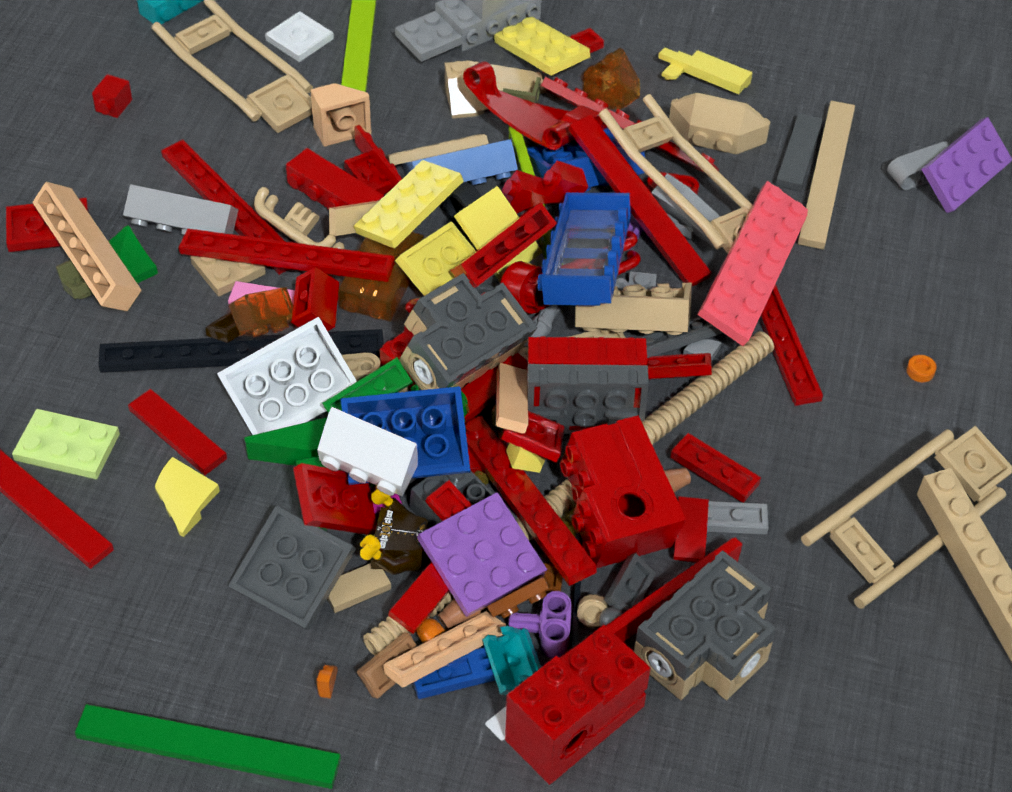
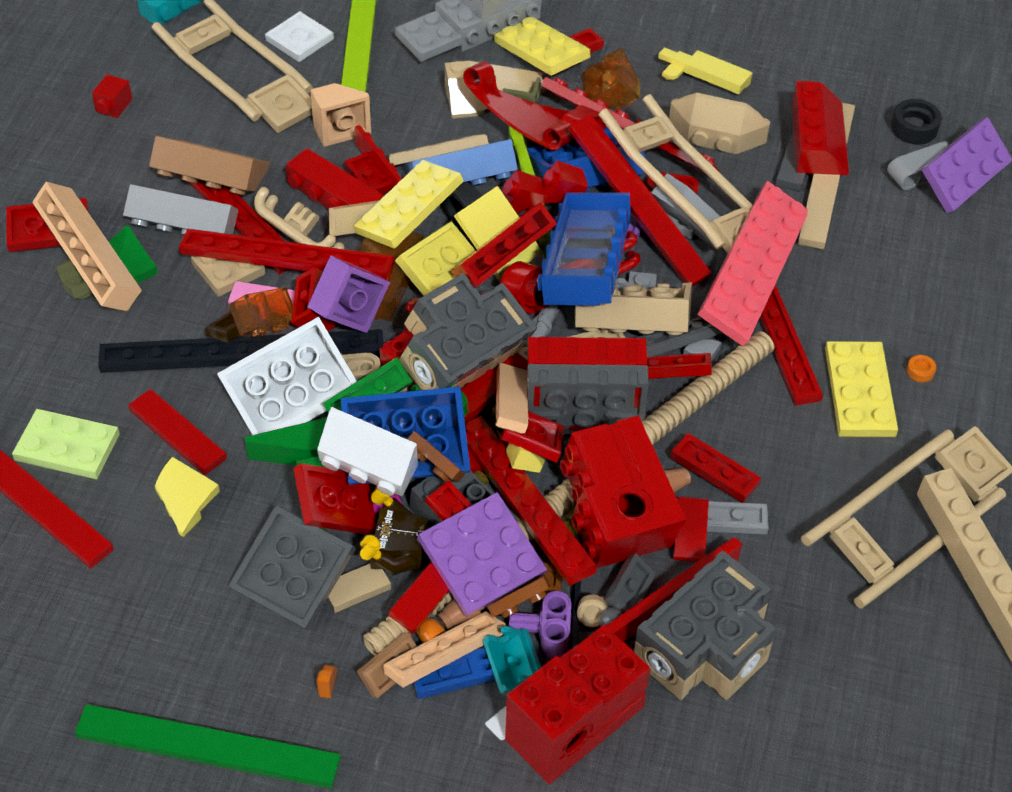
none -> medium nougat slope [149,136,270,195]
none -> medium lavender brick [307,256,390,333]
none -> dark orange plate [407,431,466,483]
none -> red slope [792,81,849,175]
none -> light yellow plate [825,341,898,437]
none -> black tyre [891,99,942,144]

